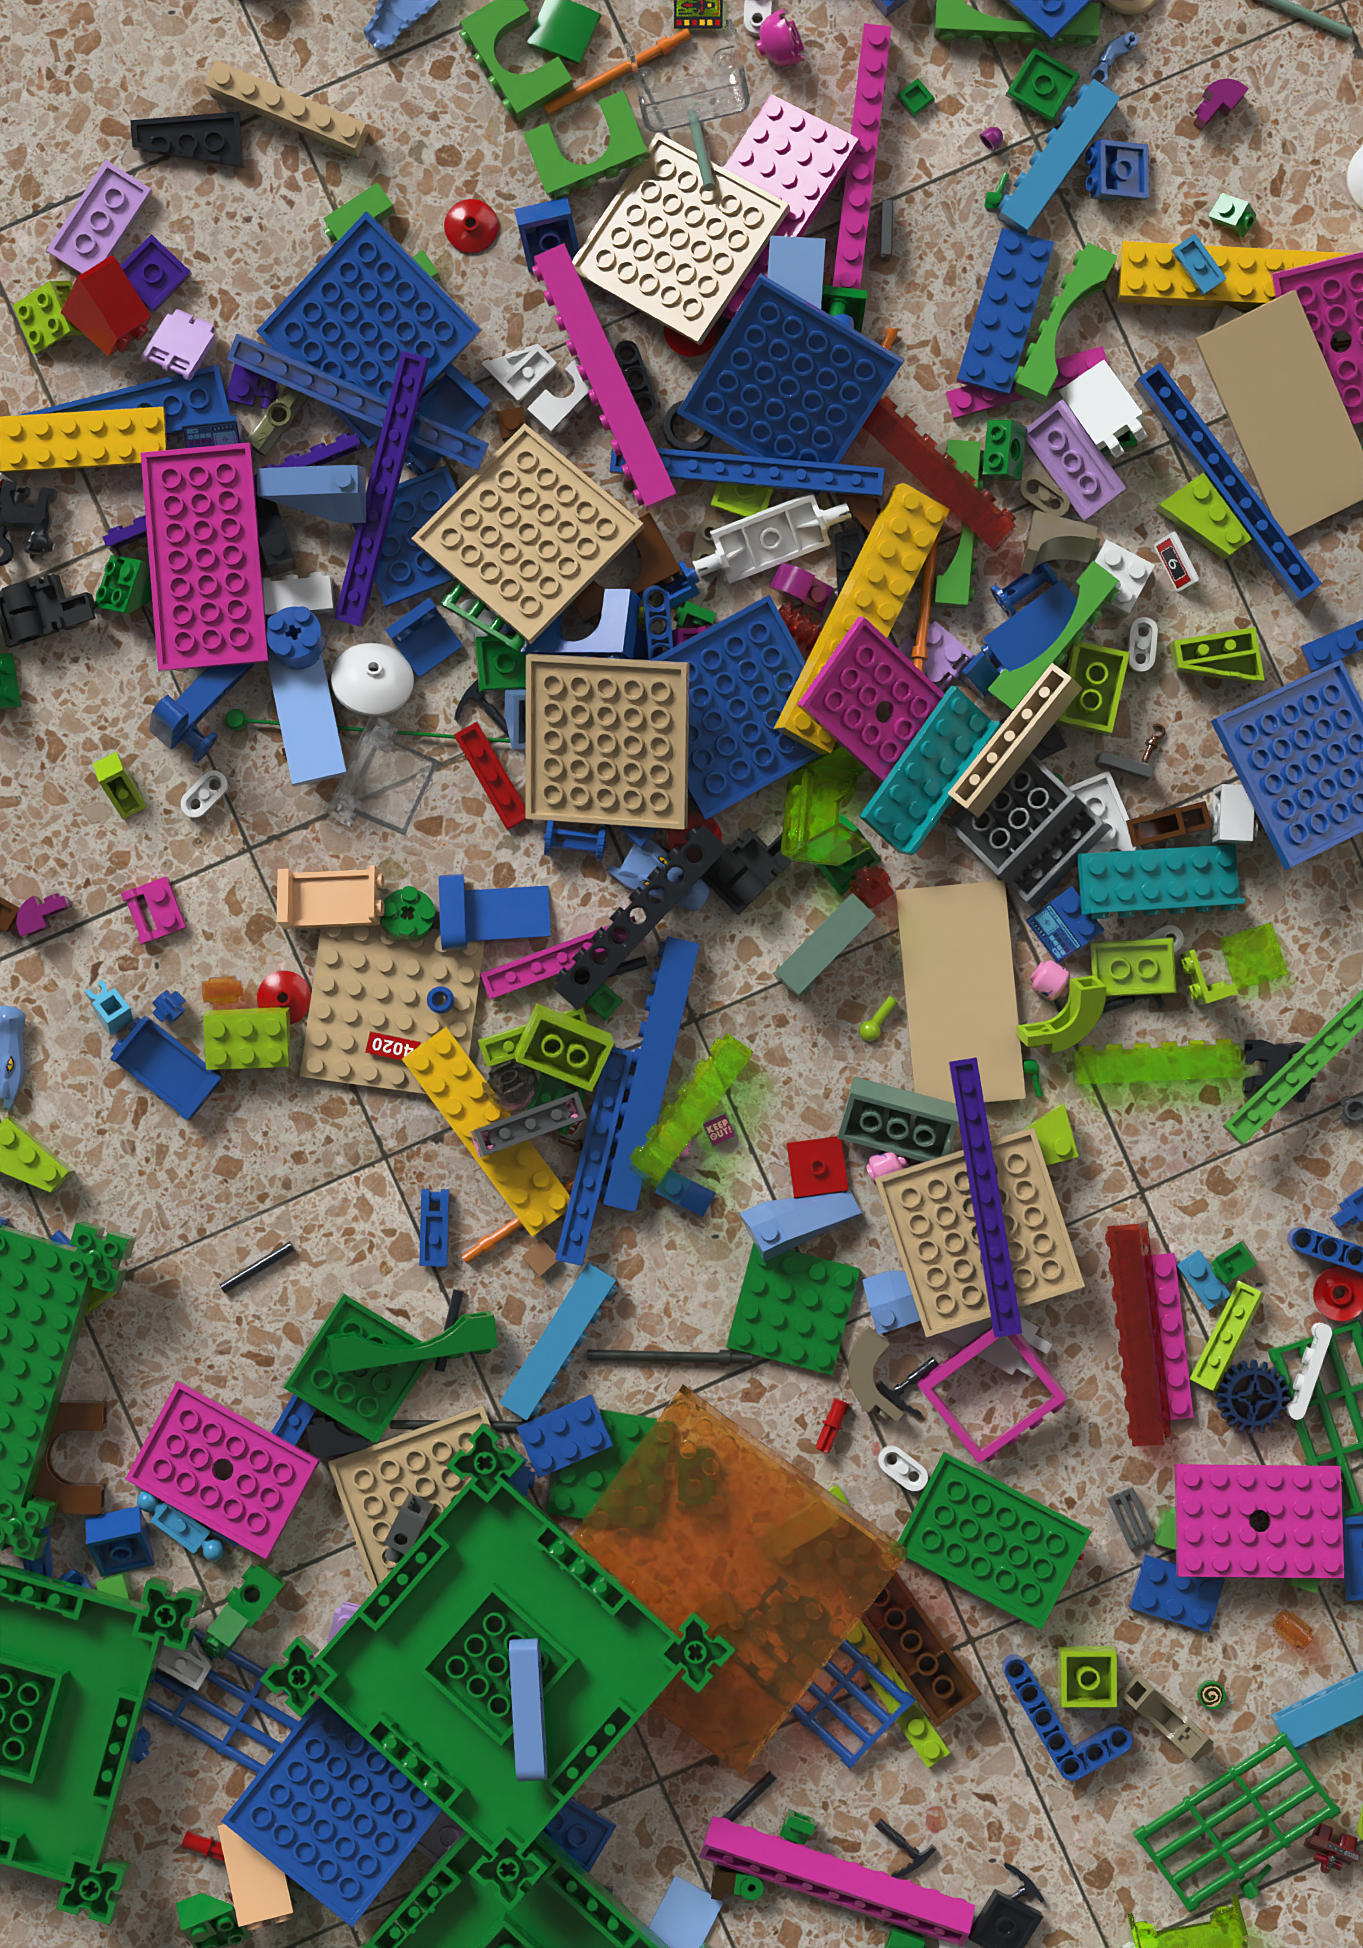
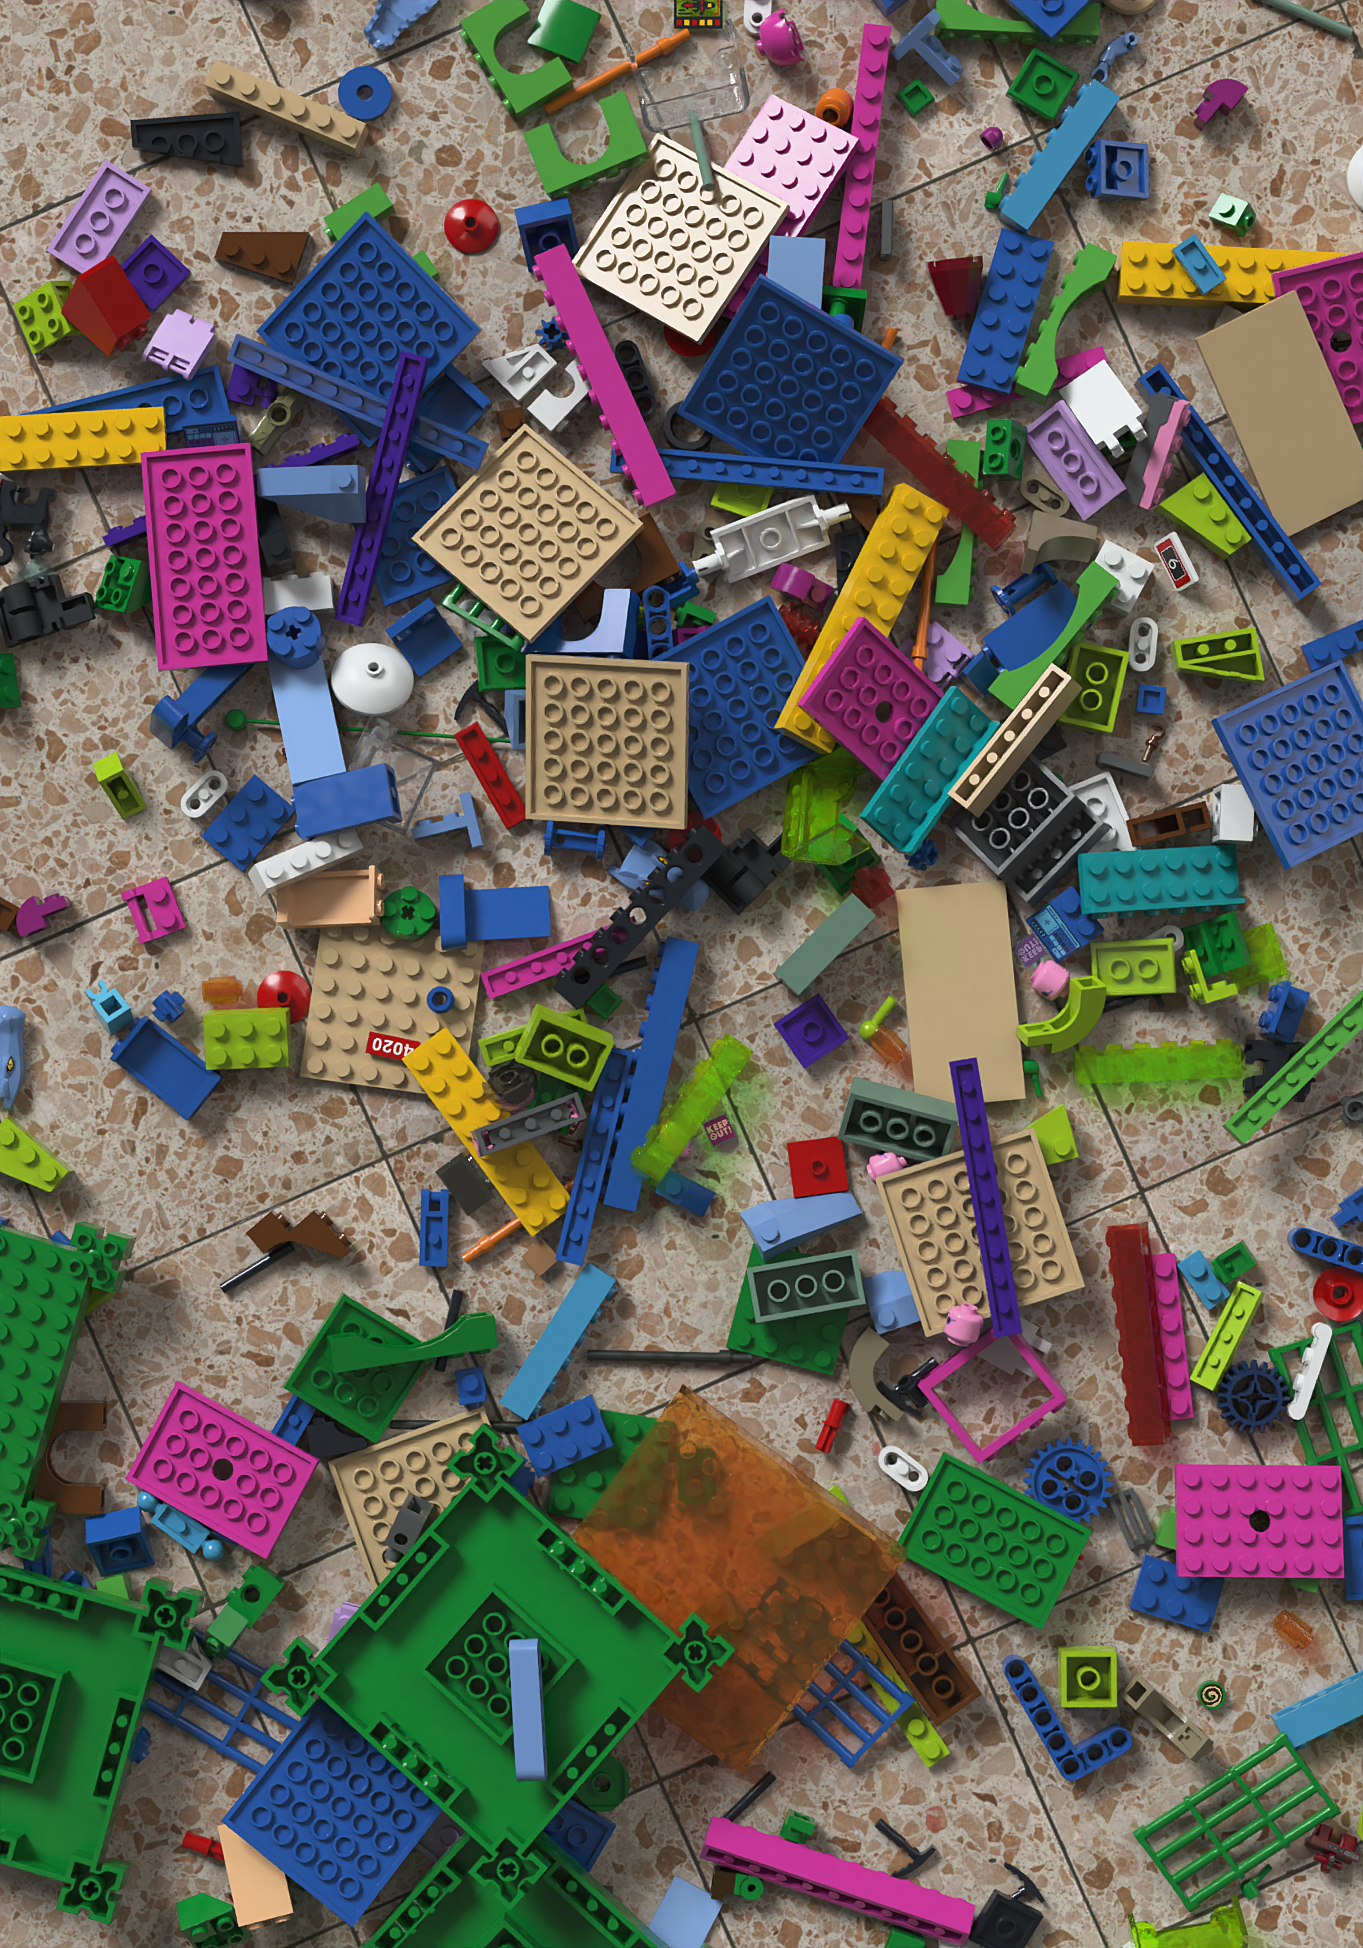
none -> clear light blue tile [18,555,58,582]
none -> blue plate [201,774,296,872]
none -> reddish brown wing [214,232,310,286]
none -> reddish brown arch [246,1209,353,1257]
none -> white brick [248,829,364,898]
none -> blue panel [291,763,402,842]
none -> blue tile [338,66,393,122]
none -> medium blue bracket [411,791,484,849]
none -> clear smoke brick [435,1152,496,1216]
none -> blue bracket [454,1366,488,1409]
none -> blue gear [535,316,569,353]
none -> green plate [576,1755,630,1812]
none -> sand green brick [746,1249,866,1325]
none -> dark purple plate [774,993,849,1069]
none -> orange head [816,88,854,128]
none -> clear orange brick [867,1024,907,1065]
none -> medium blue bracket [890,9,964,87]
none -> black pin [897,1374,929,1408]
none -> blue gear [904,837,938,871]
none -> dark red cone [926,256,983,321]
none -> bright pink head [944,1303,984,1347]
none -> clear light blue tile [1011,931,1049,969]
none -> blue gear [1022,1437,1113,1523]
none -> piece [1118,391,1191,510]
none -> blue plate [1135,684,1167,716]
none -> green slope [1180,911,1252,979]
none -> blue bracket [1258,980,1310,1043]

